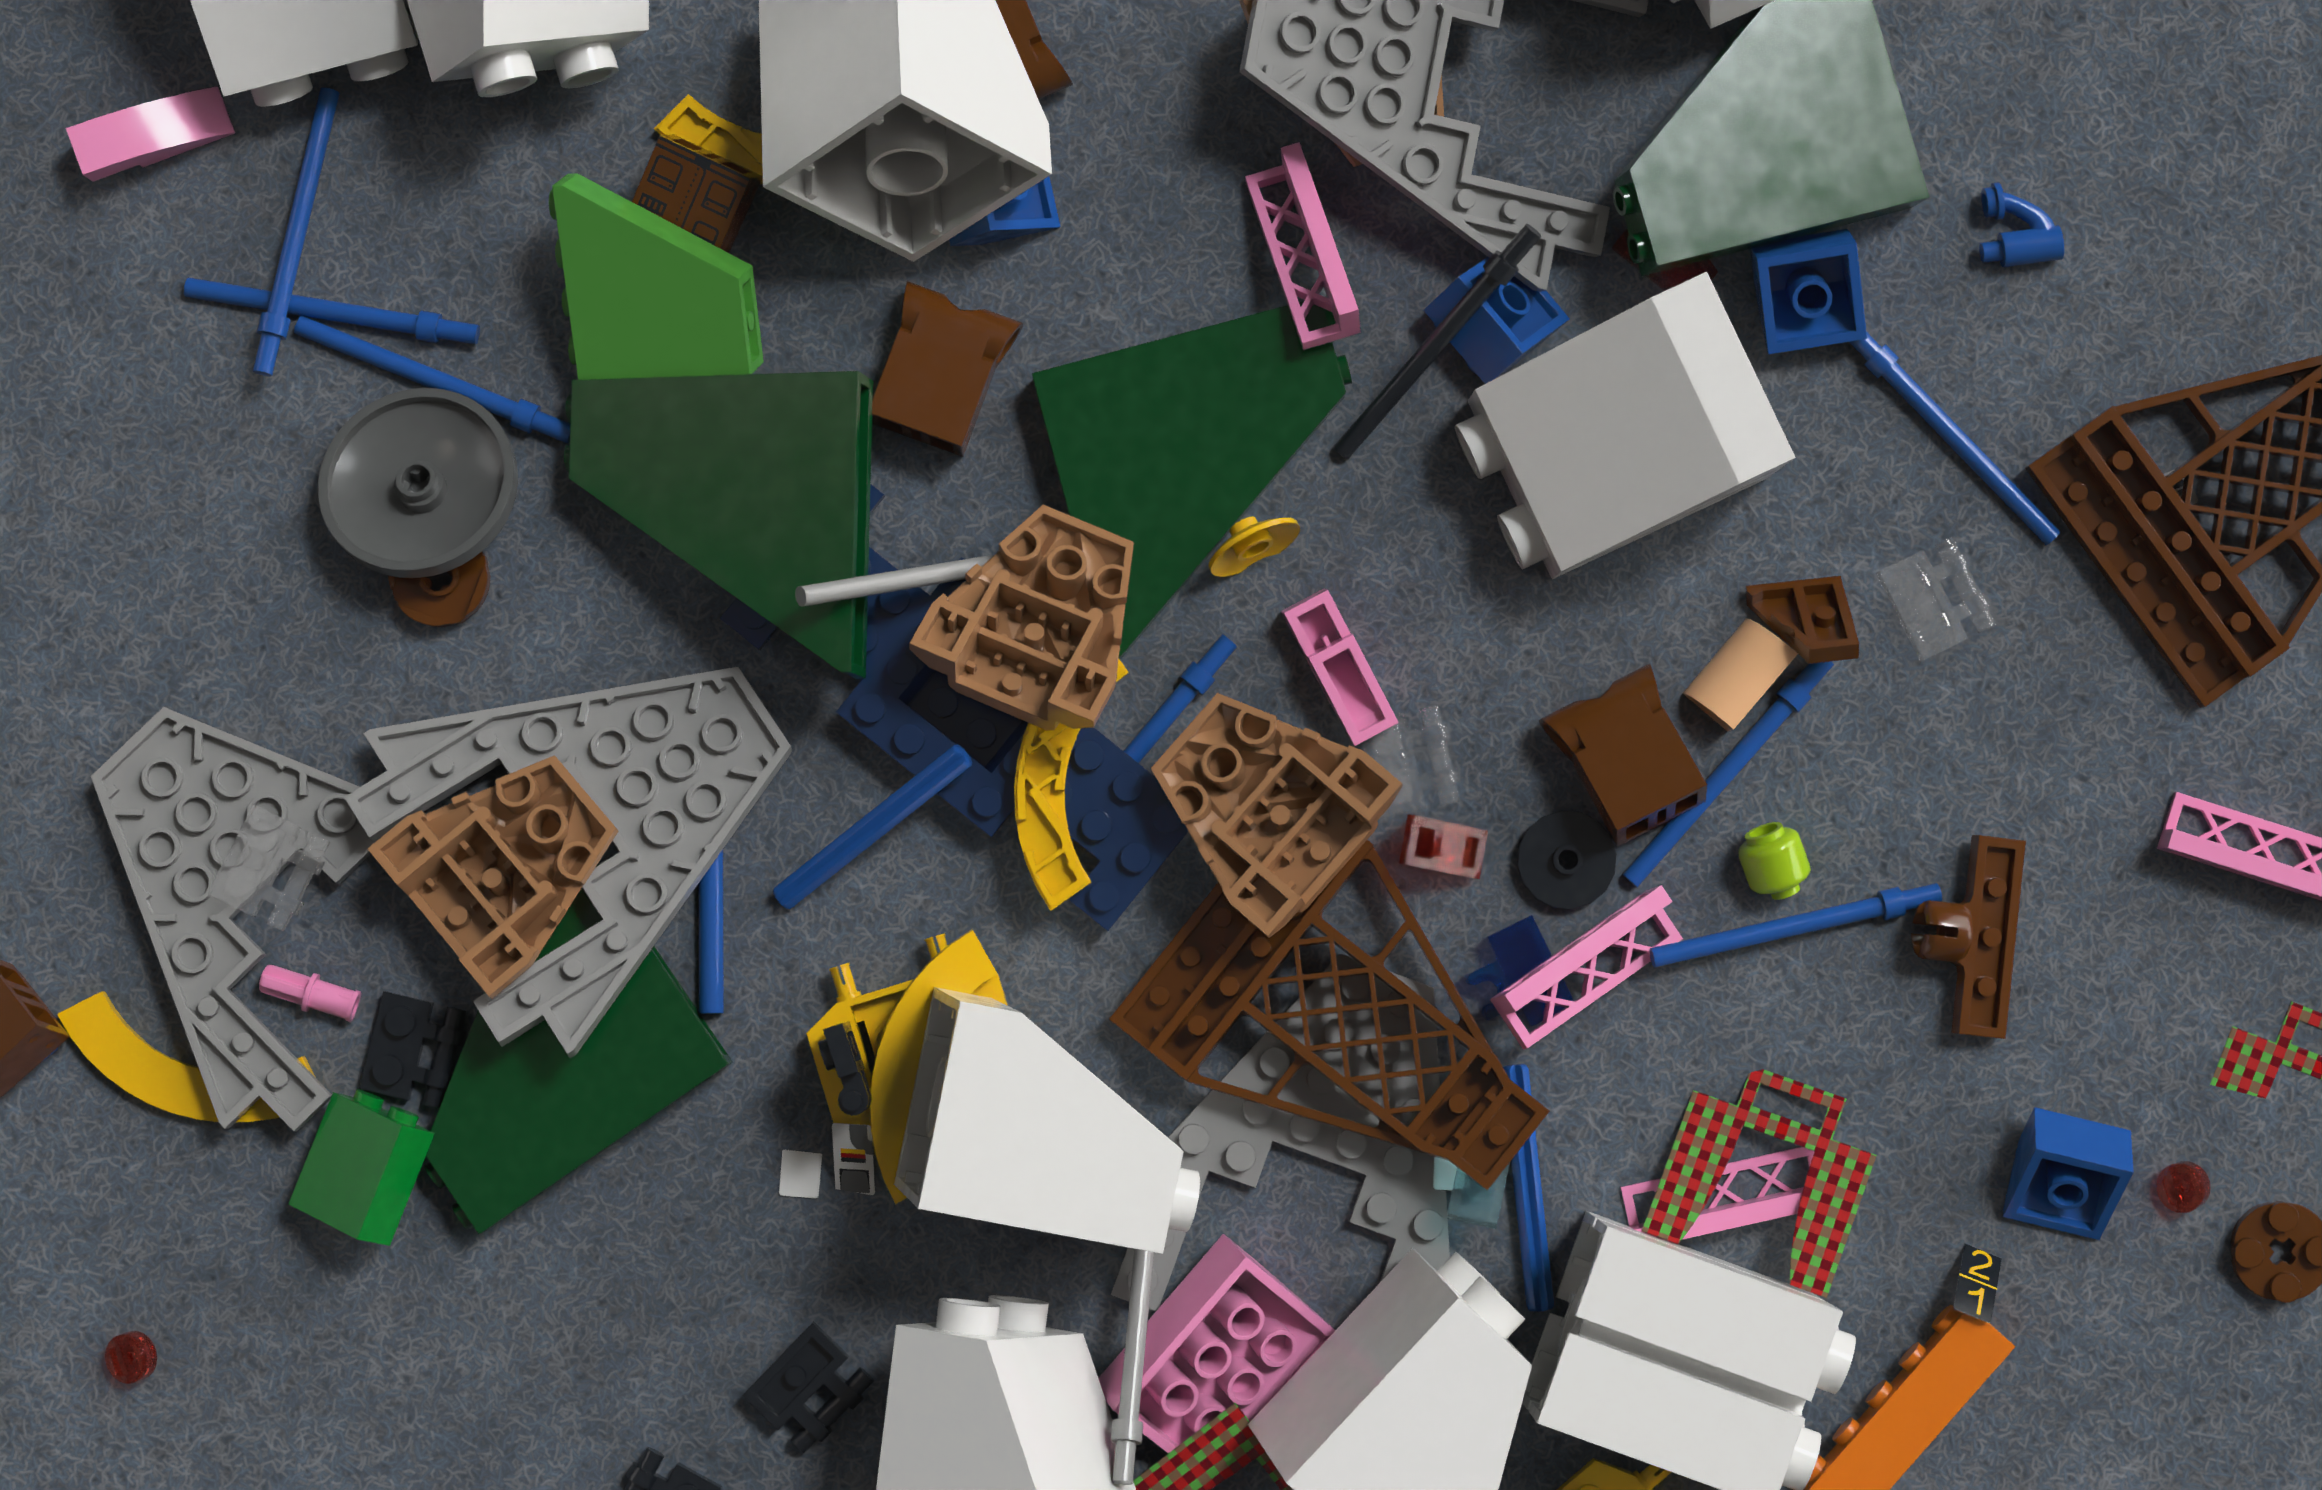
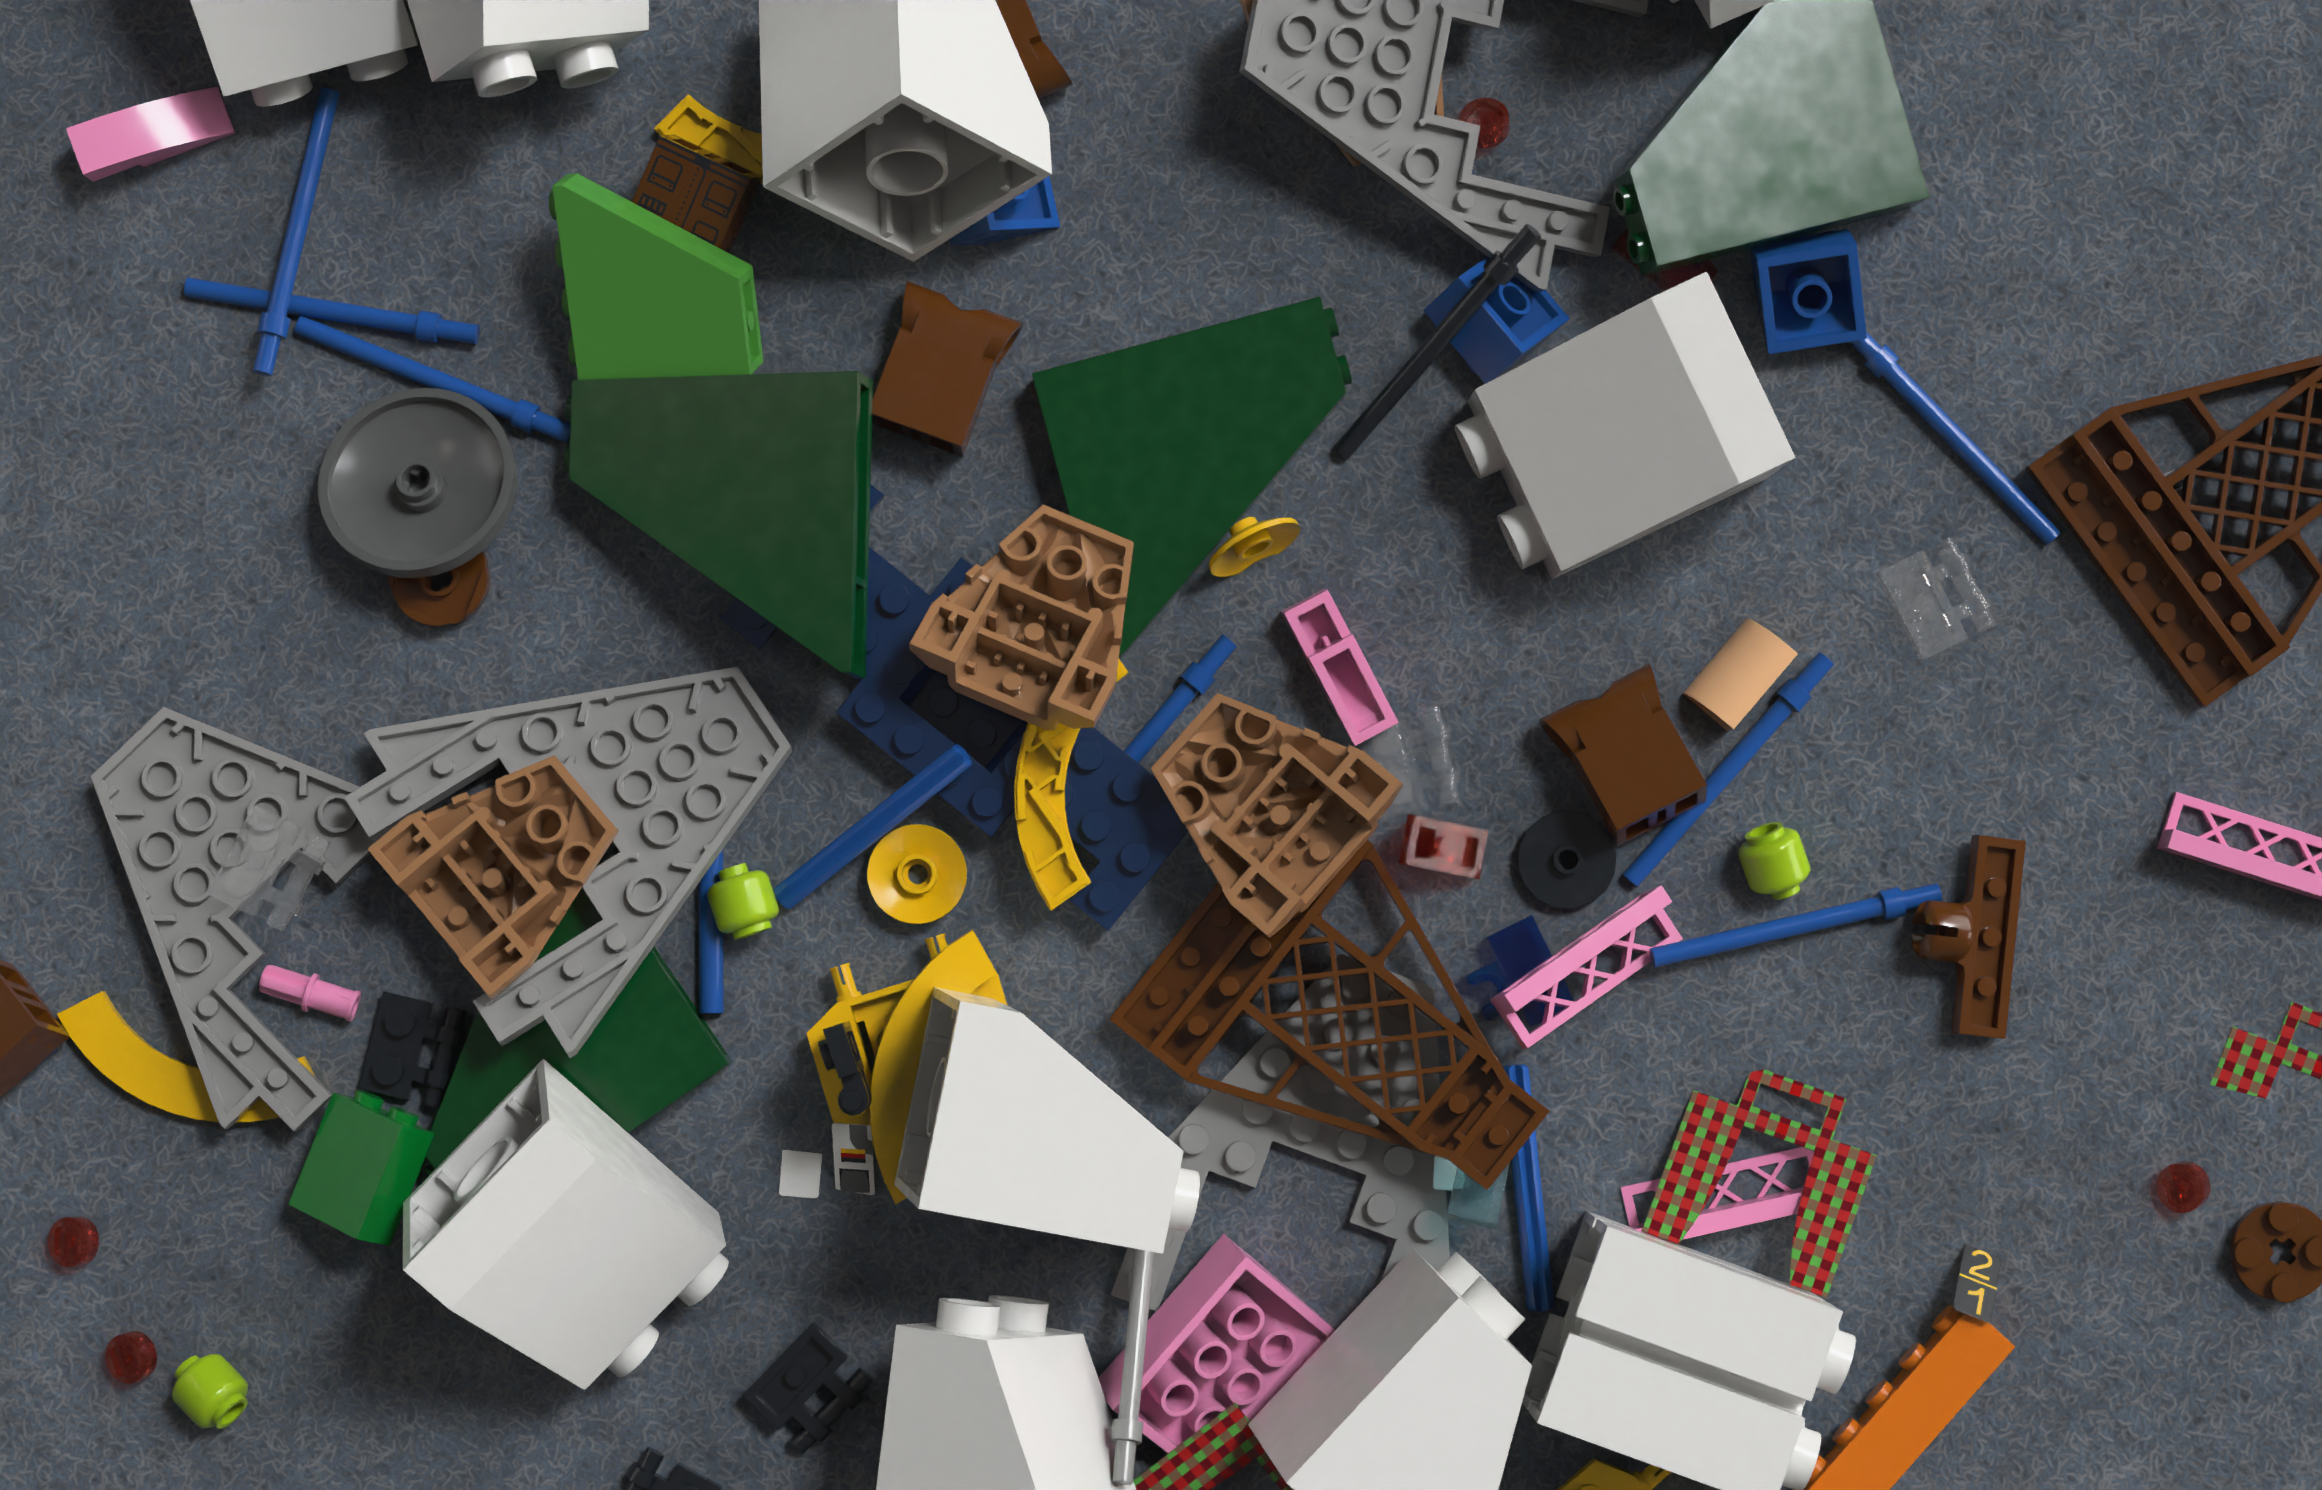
light grey bar [795,550,999,607] -> none
bright pink fence [1245,142,1361,350] -> none
reddish brown wing [1745,576,1859,664] -> none
blue plant [1979,182,2064,267] -> none
blue slope [2003,1107,2134,1240] -> none
none -> clear red tile [48,1216,99,1267]
none -> lime head [172,1354,248,1429]
none -> white slope [403,1059,729,1390]
none -> lime head [707,863,779,940]
none -> yellow dish [867,824,967,924]
none -> clear red tile [1460,97,1510,148]

